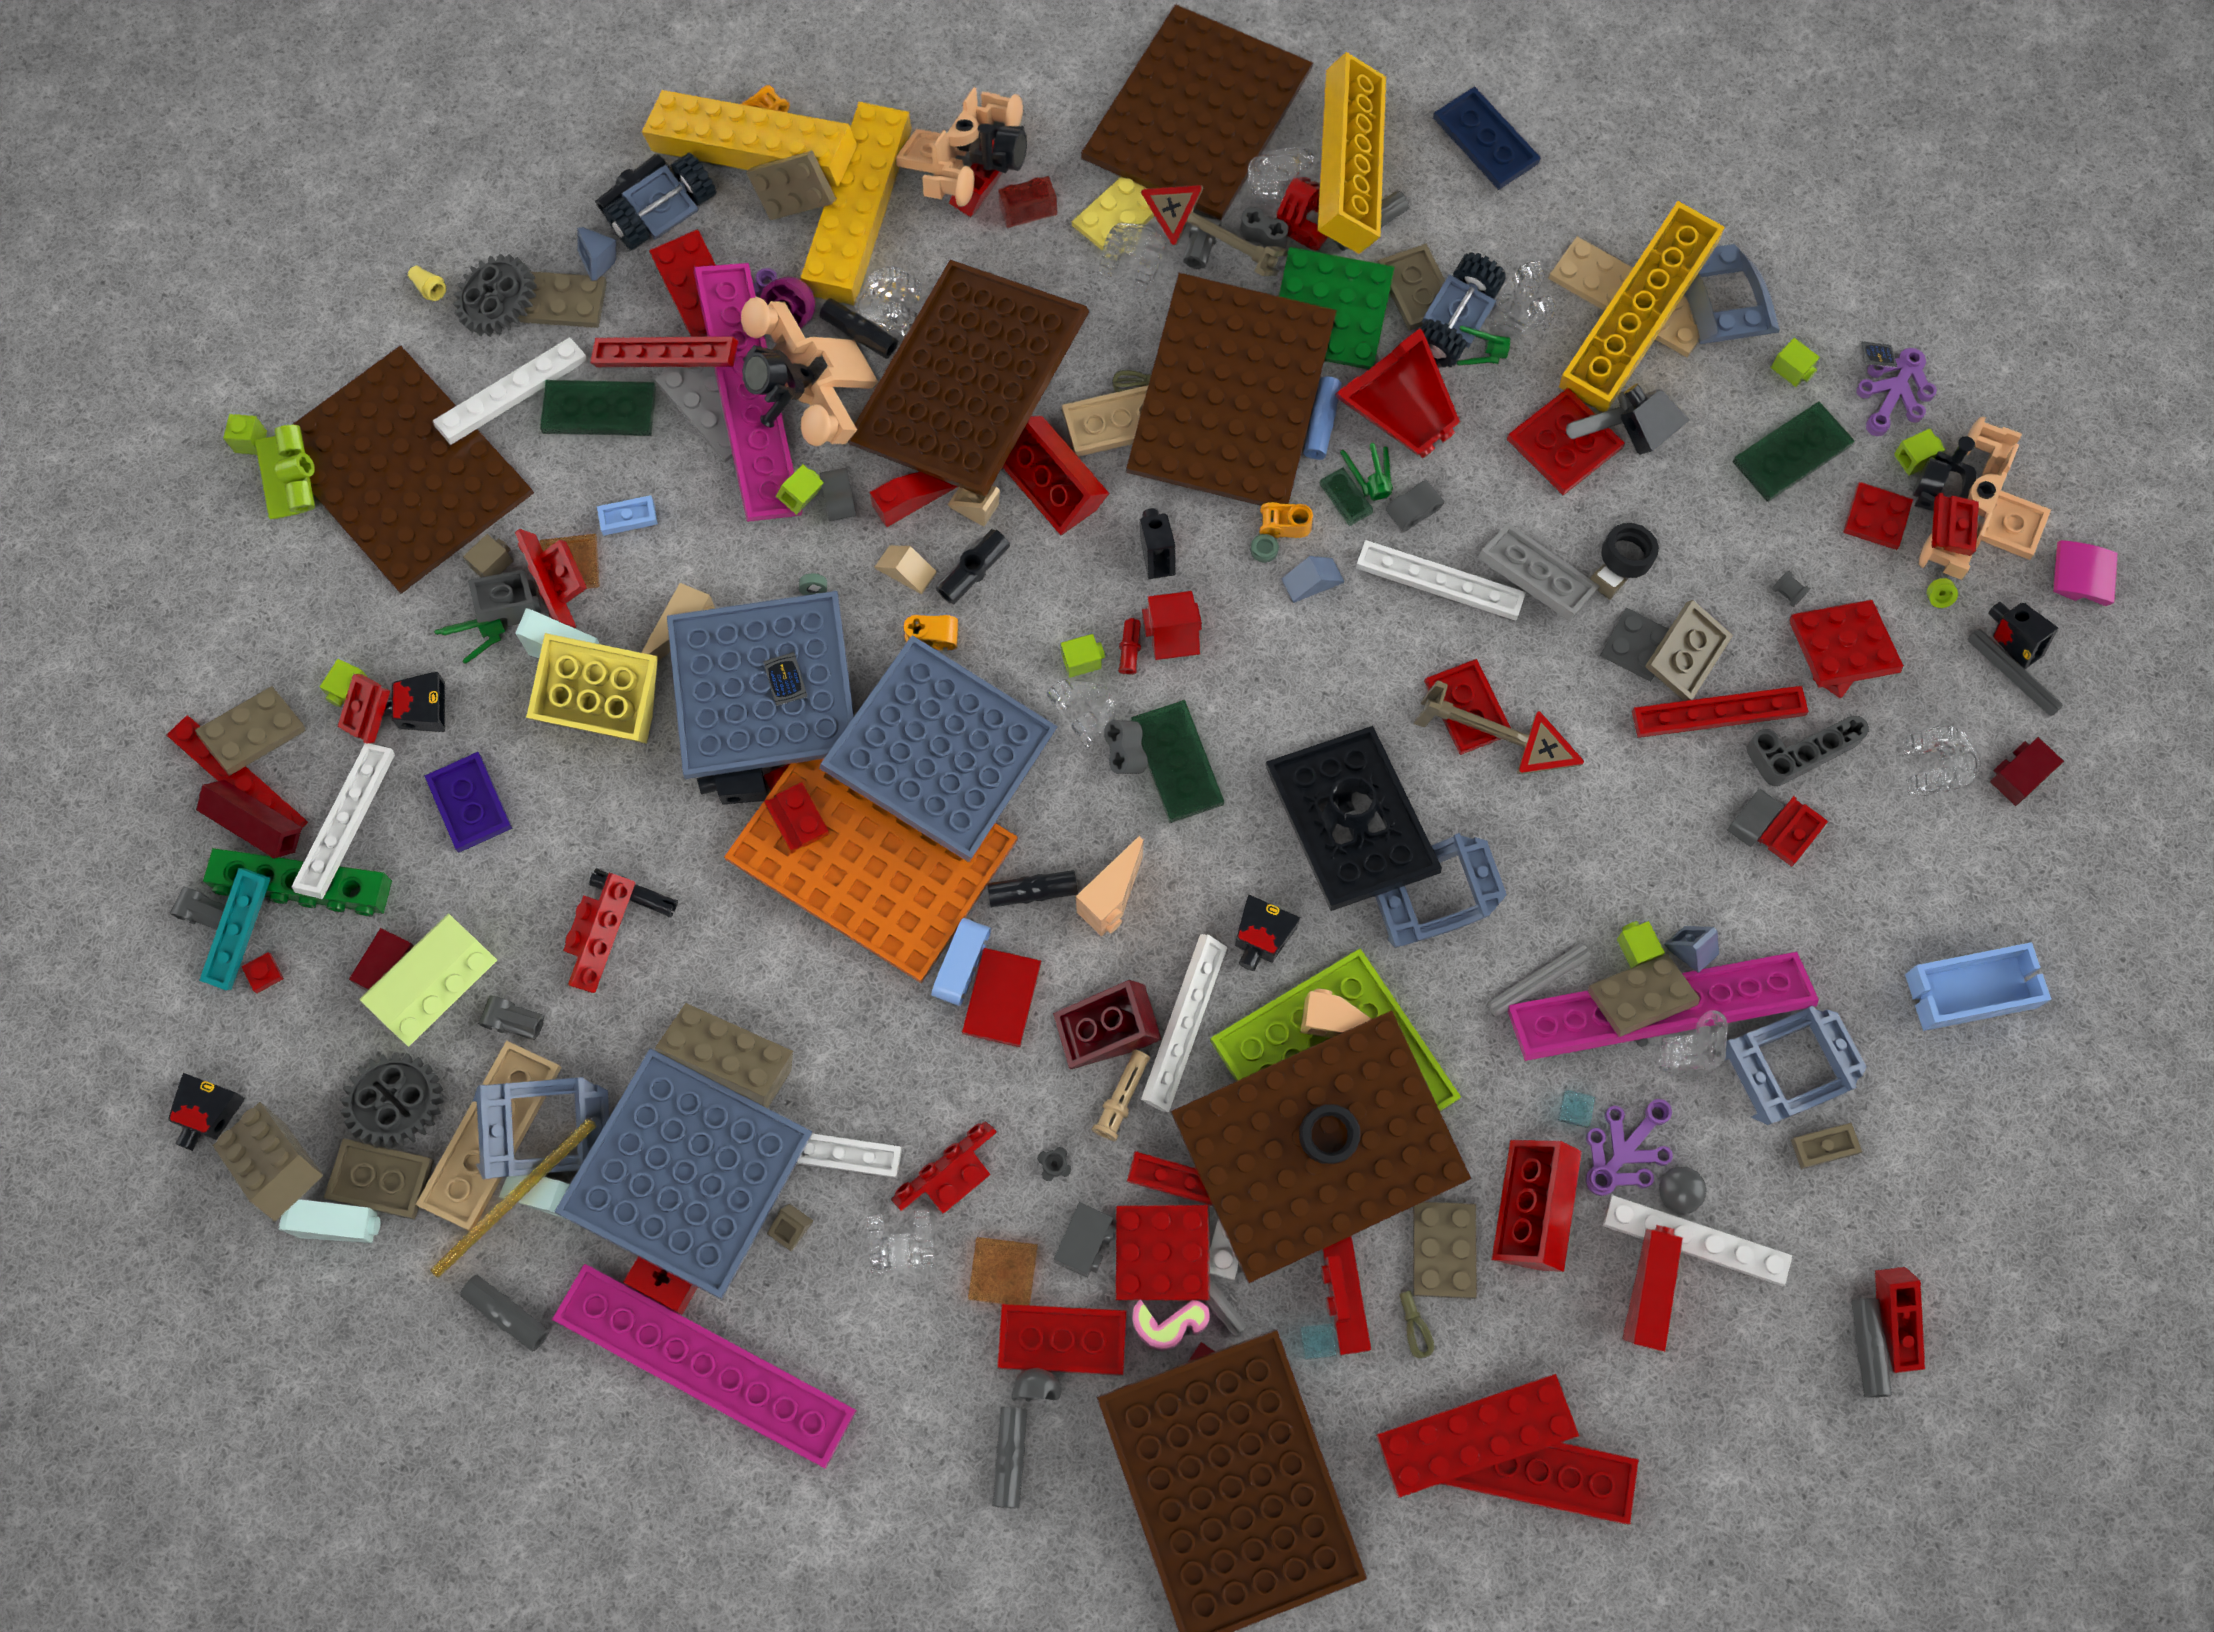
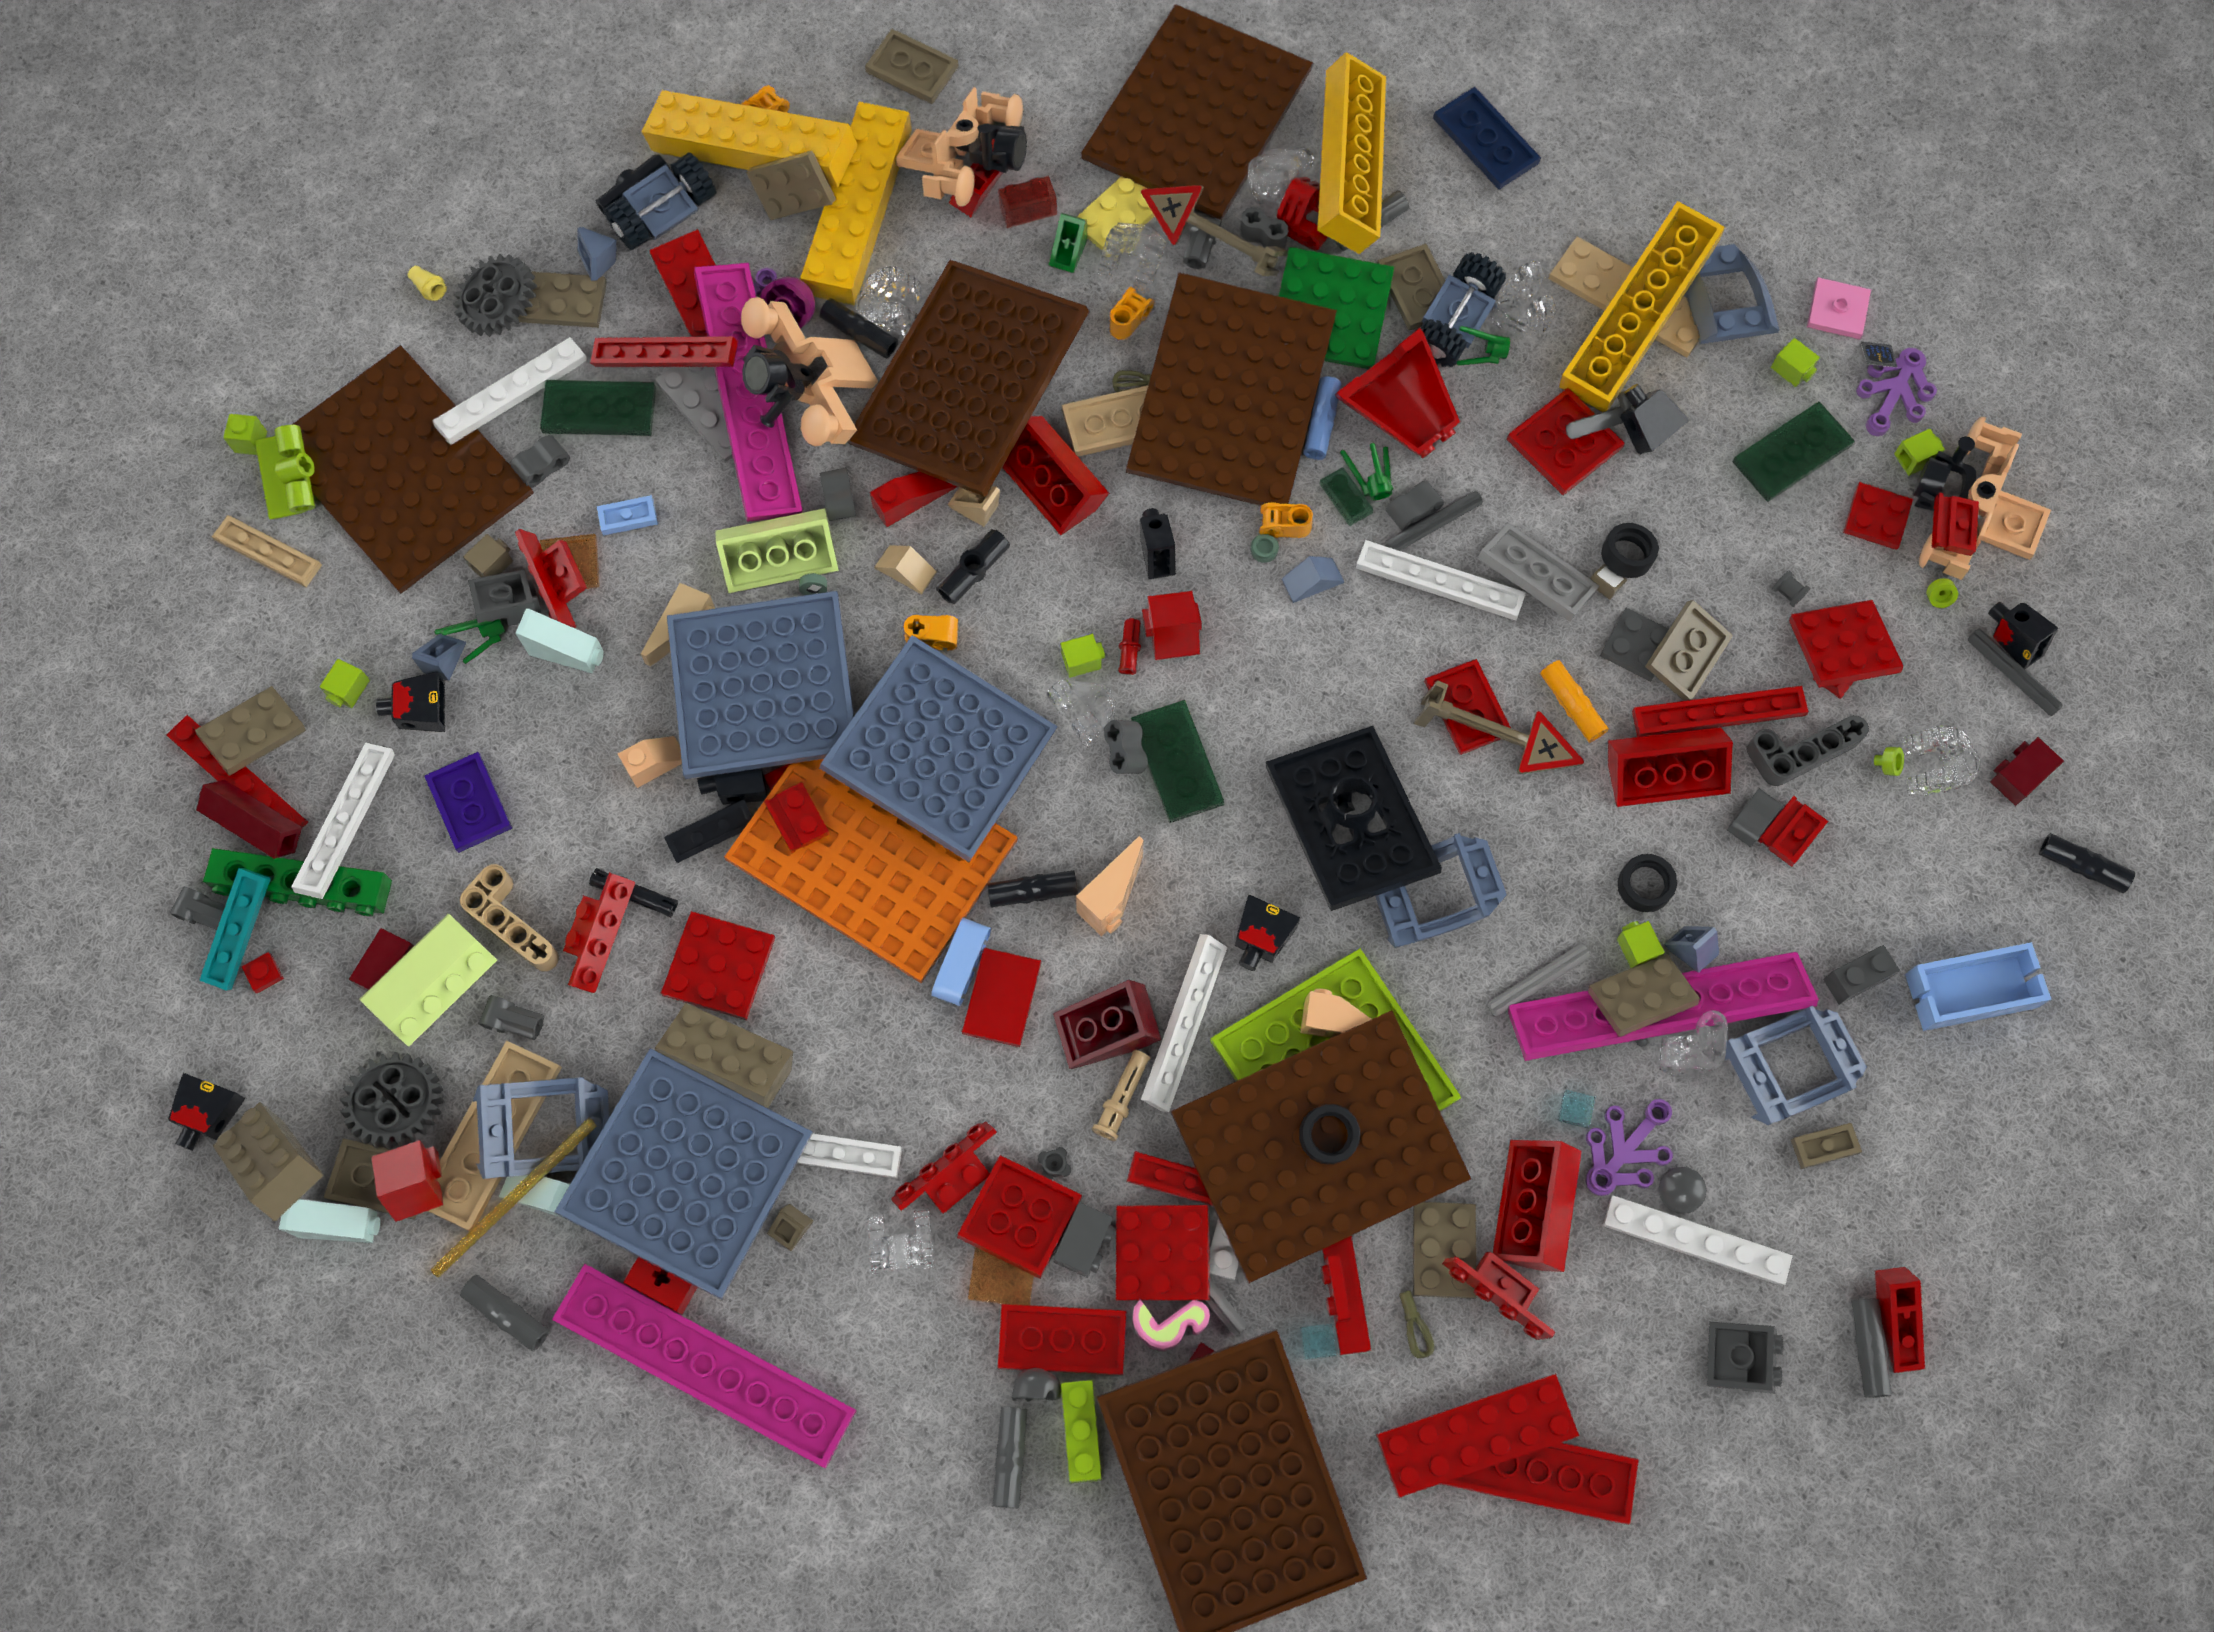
red plate [337,674,390,743] -> none
light yellow slope [526,633,658,744] -> none
sticker [763,652,807,706] -> none
lime brick [776,464,824,515] -> none
red slope [1622,1225,1683,1352] -> none
dark pink slope [2053,540,2118,606] -> none
none -> tan tile [212,515,322,588]
none -> red plate [371,1140,444,1222]
none -> sand blue slope [412,634,466,681]
none -> tan beam [460,864,559,971]
none -> dark grey axle [511,435,570,488]
none -> light nougat slope [618,736,682,788]
none -> red plate [661,911,776,1020]
none -> black plate [664,799,752,863]
none -> yellowish green slope [715,508,839,593]
none -> dark tan plate [865,29,959,104]
none -> red plate [957,1155,1082,1279]
none -> green slope [1049,213,1087,273]
none -> lime brick [1061,1380,1102,1484]
none -> light orange piece [1109,287,1155,340]
none -> dark grey axle [1385,491,1483,551]
none -> red bracket [1442,1251,1556,1340]
none -> light orange axle [1540,660,1609,743]
none -> red slope [1608,727,1733,807]
none -> black tyre [1617,854,1678,912]
none -> dark grey plate [1707,1321,1783,1394]
none -> bright pink plate [1807,277,1871,339]
none -> dark grey brick [1823,945,1900,1005]
none -> lime tile [1874,747,1904,776]
none -> black axle [2039,833,2135,894]

